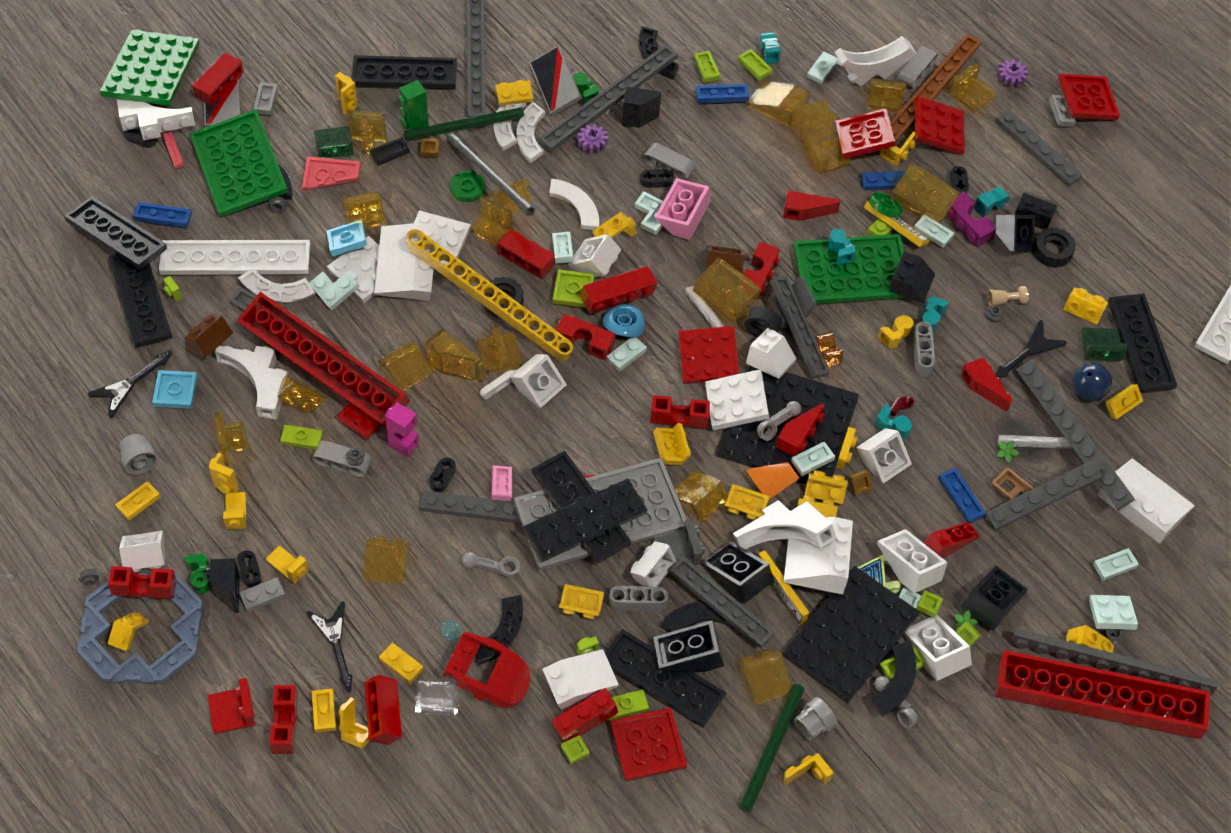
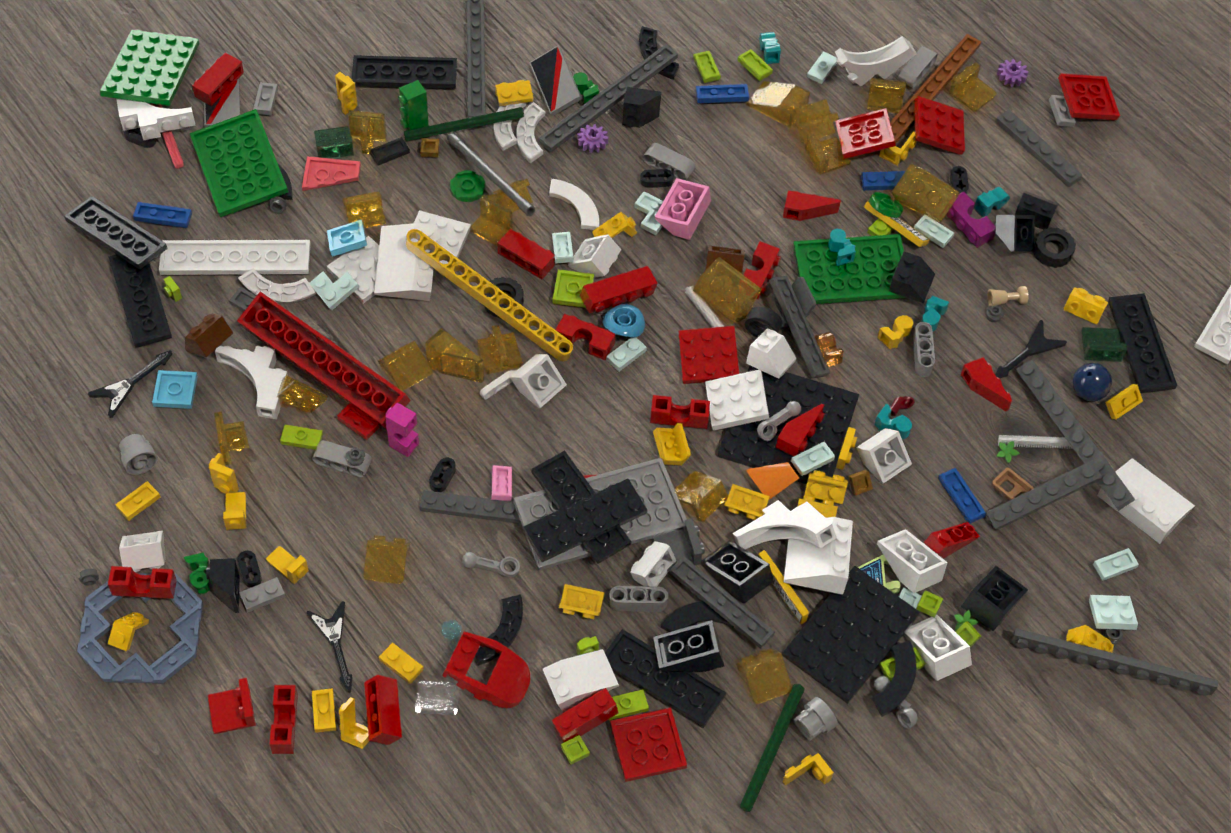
red brick [995,650,1210,739] -> none

